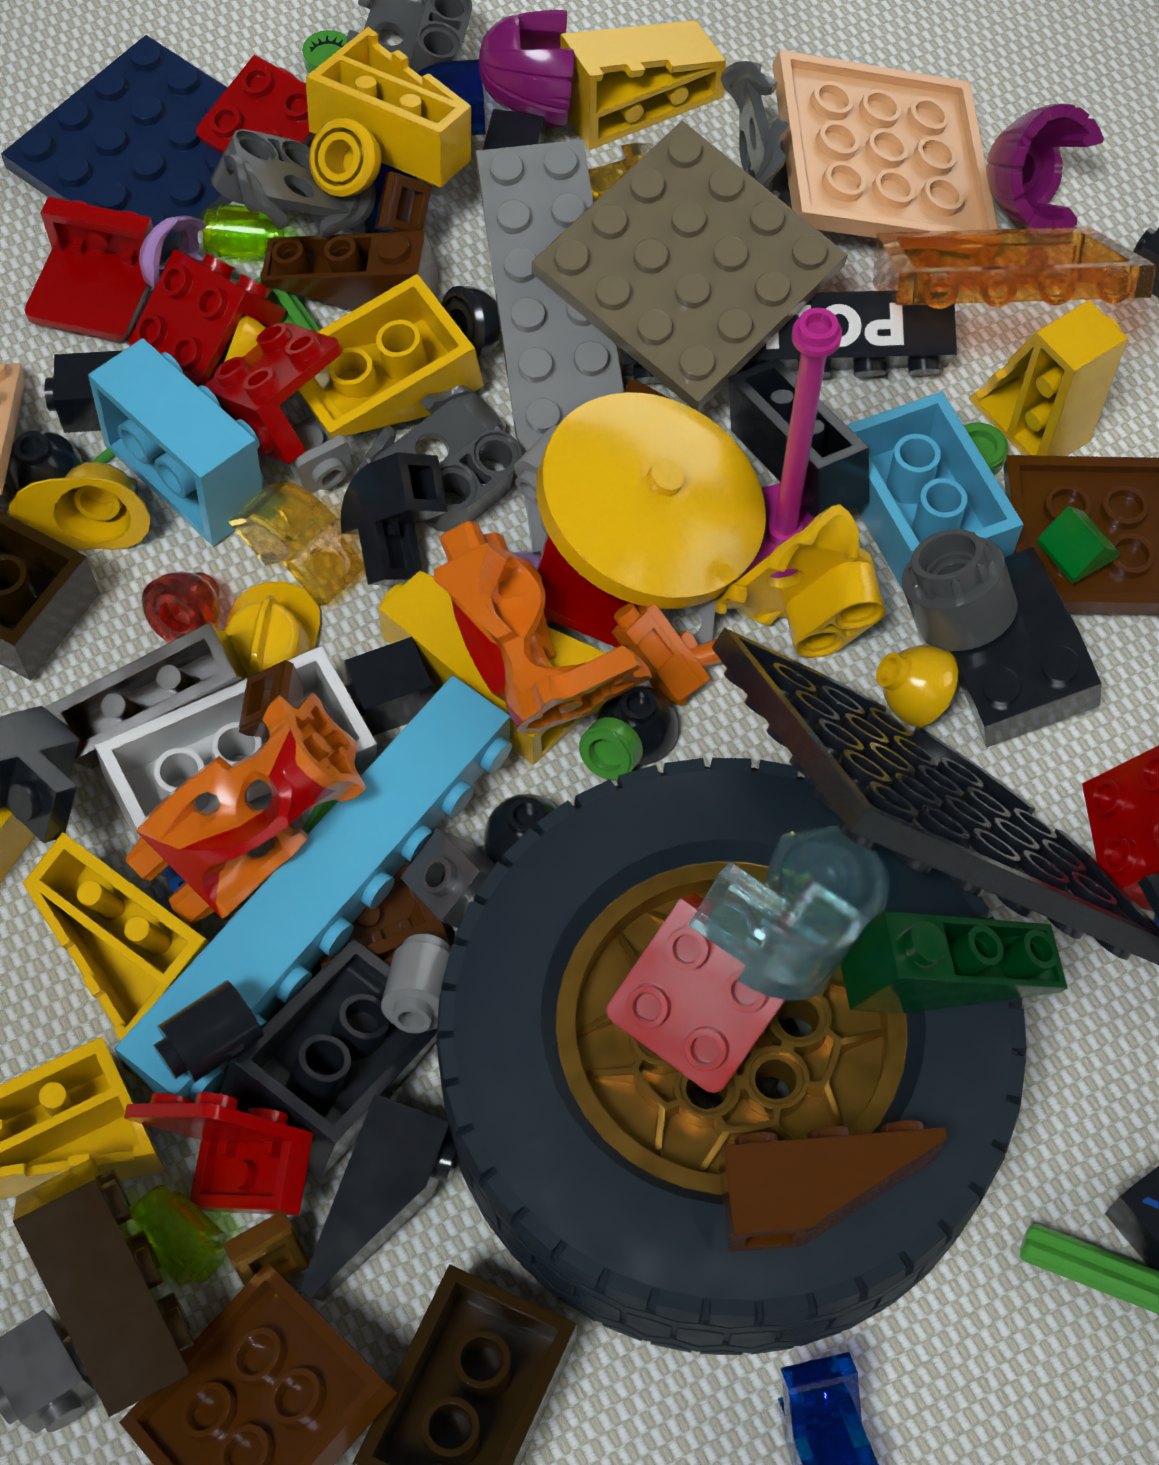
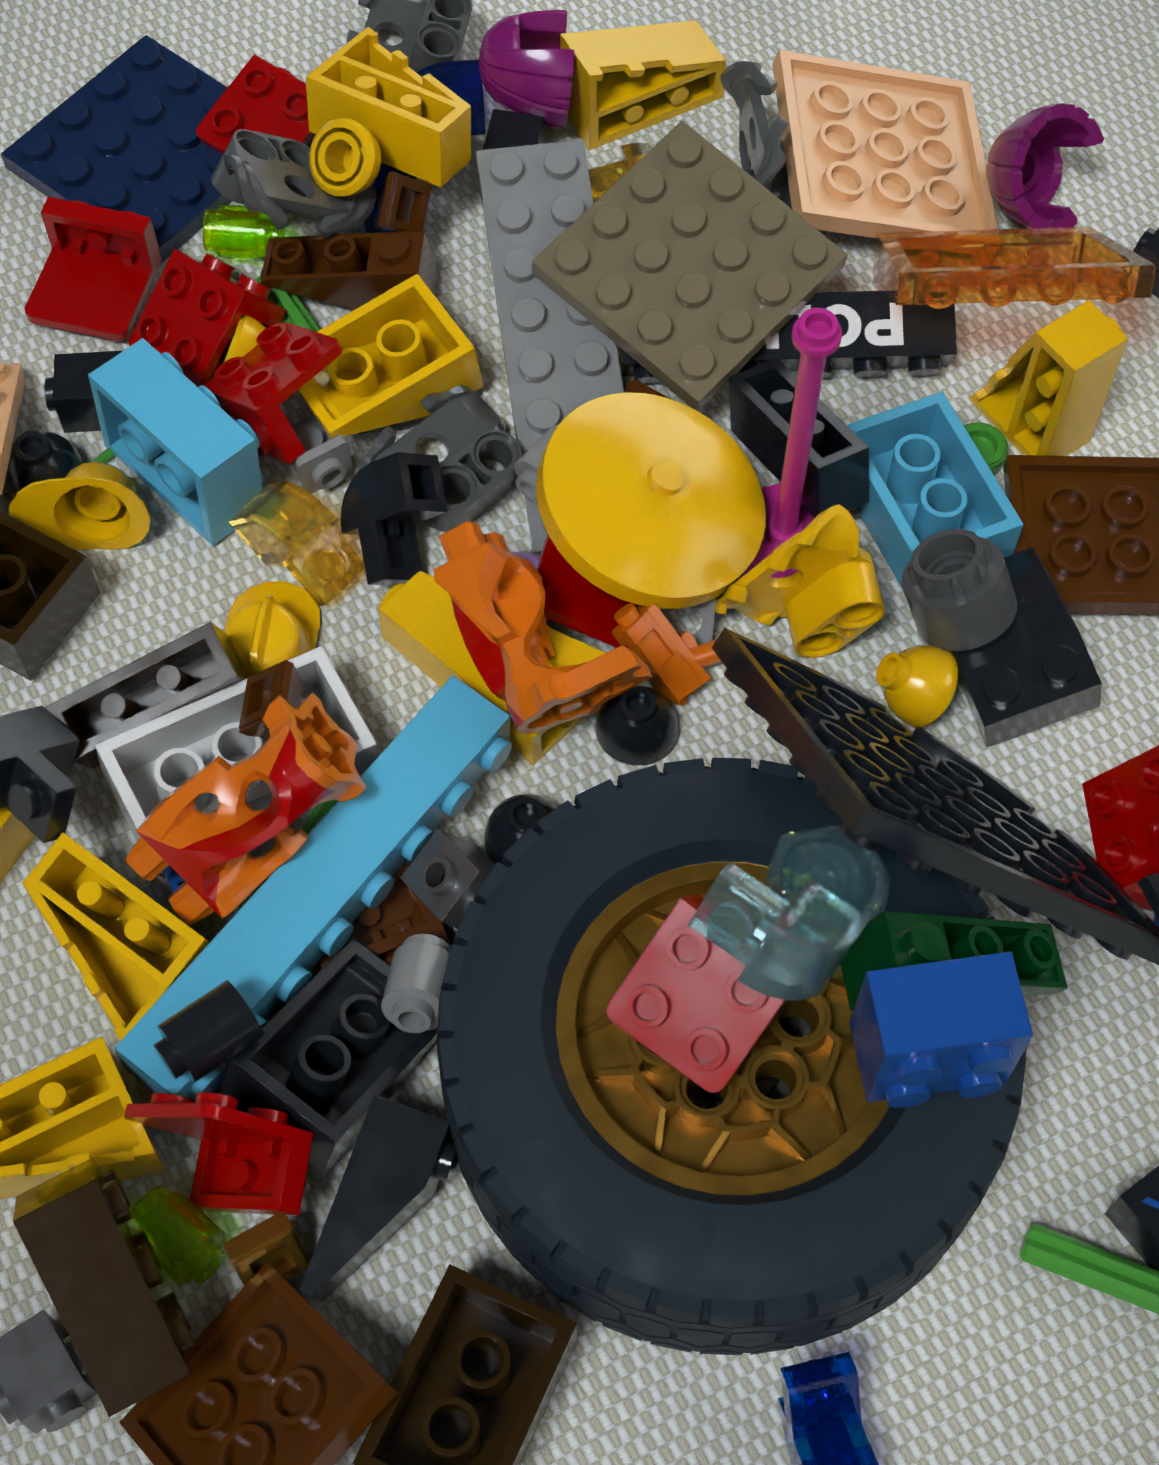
lavender piece [139,216,206,289] -> none
clear red brick [141,571,221,643] -> none
bright green tile [302,30,347,73] -> none
black brick [344,636,434,736] -> none
black brick [441,286,501,360] -> none
bright green tile [579,717,643,780] -> none
reddish brown slope [719,1120,947,1253] -> none
green slope [1037,506,1120,584] -> none
none -> blue brick [849,952,1033,1108]

